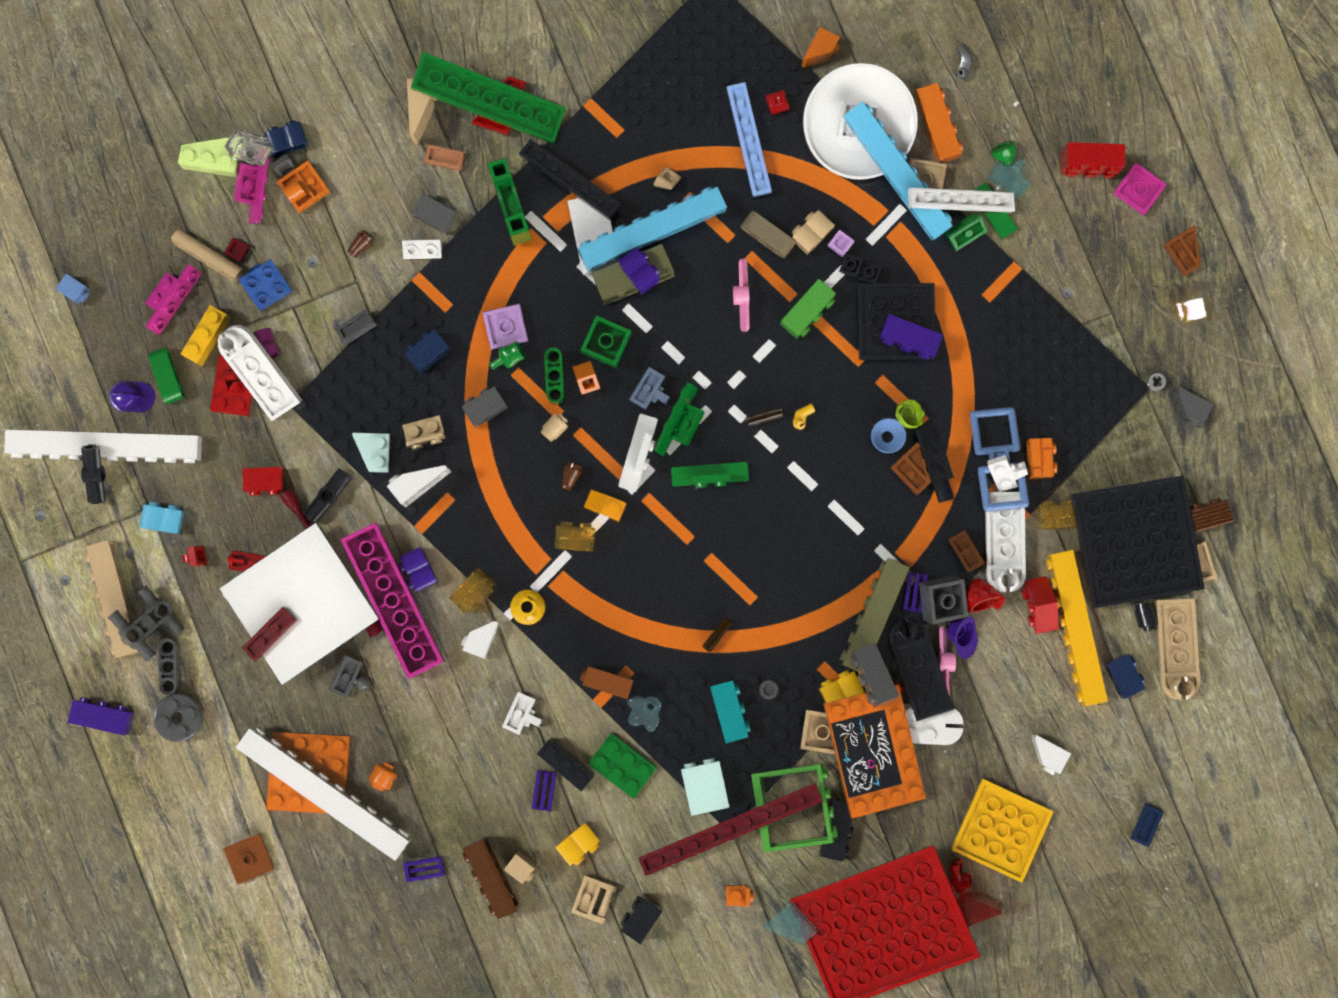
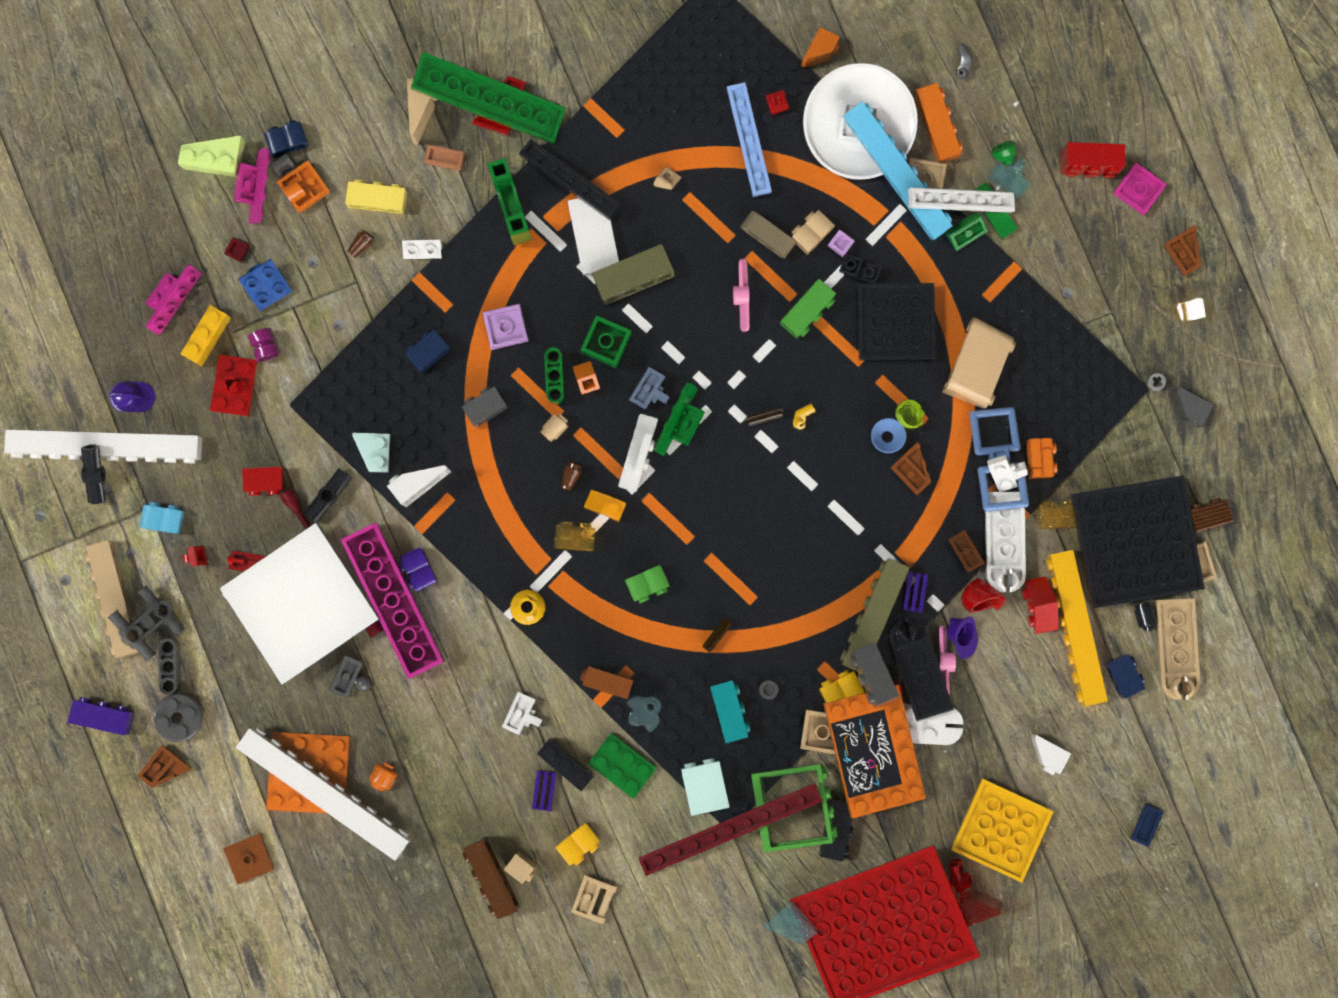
medium blue brick [56,274,90,305] -> none
green beam [147,347,185,405] -> none
tan brick [171,229,244,283] -> none
white plate [218,325,302,421] -> none
clear brick [225,128,274,166] -> none
dark red tile [242,607,298,662] -> none
dark grey tile [335,308,377,346] -> none
tan bracket [402,415,446,450] -> none
dark purple tile [403,856,445,882] -> none
dark grey brick [411,193,458,235] -> none
clear yellow brick [449,568,495,614] -> none
white slope [461,621,499,659] -> none
green piece [489,341,526,370] -> none
medium azure brick [578,187,727,272] -> none
dark purple brick [618,248,660,294] -> none
black brick [620,893,663,945] -> none
green bracket [671,462,749,488] -> none
orange bracket [726,885,754,907] -> none
dark purple brick [879,314,943,360] -> none
black bracket [915,426,954,503] -> none
dark grey brick [919,576,968,624] -> none
none -> dark orange wing [137,745,192,788]
none -> light yellow brick [345,179,407,215]
none -> bright green brick [625,565,670,604]
none -> tan windscreen [942,318,1016,409]

